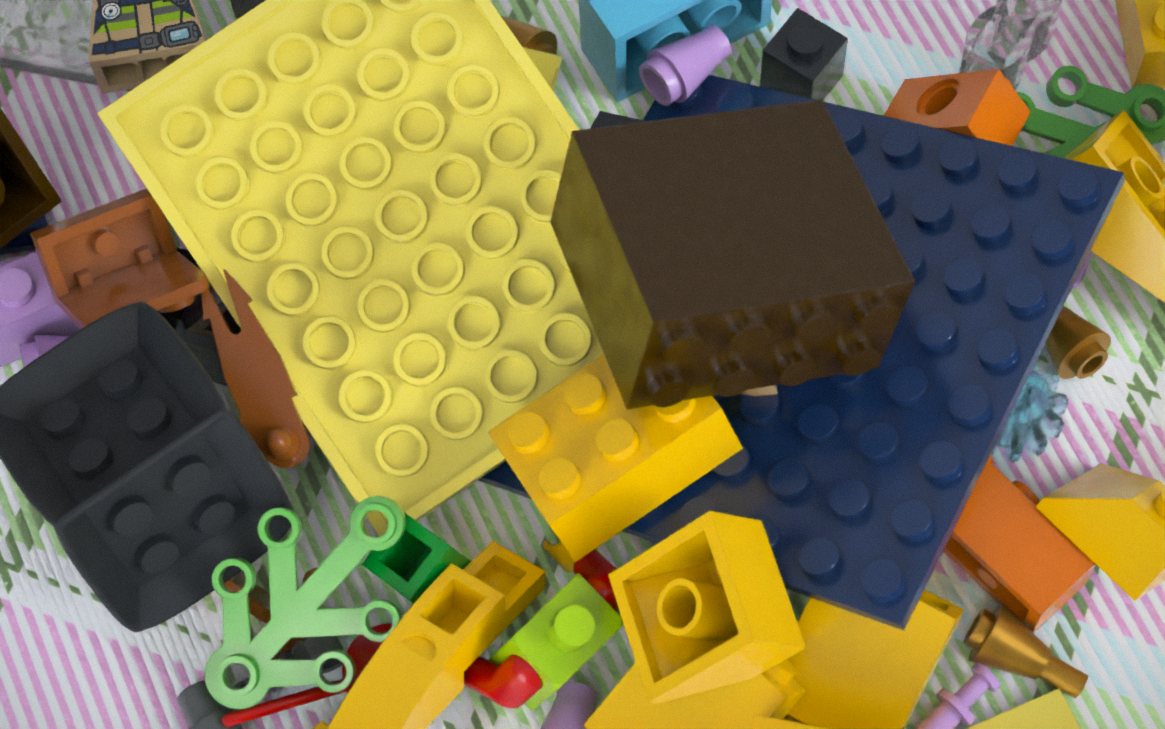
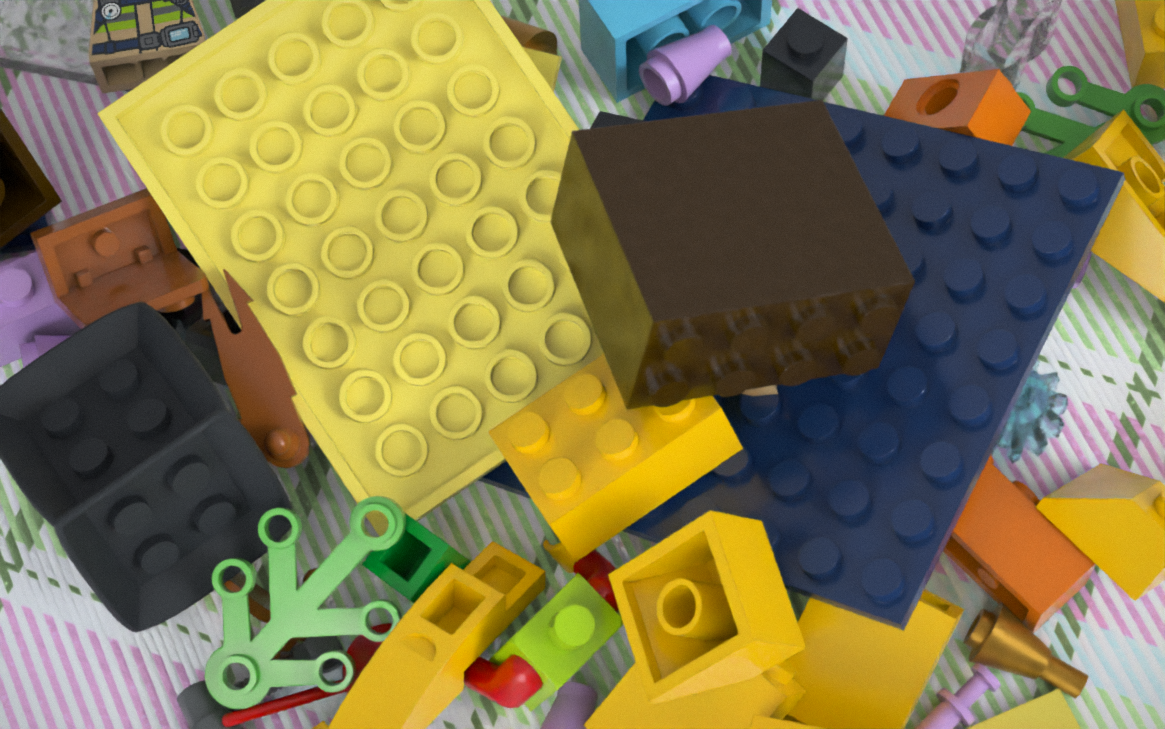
pearl gold cone [1045,306,1111,379] -> none

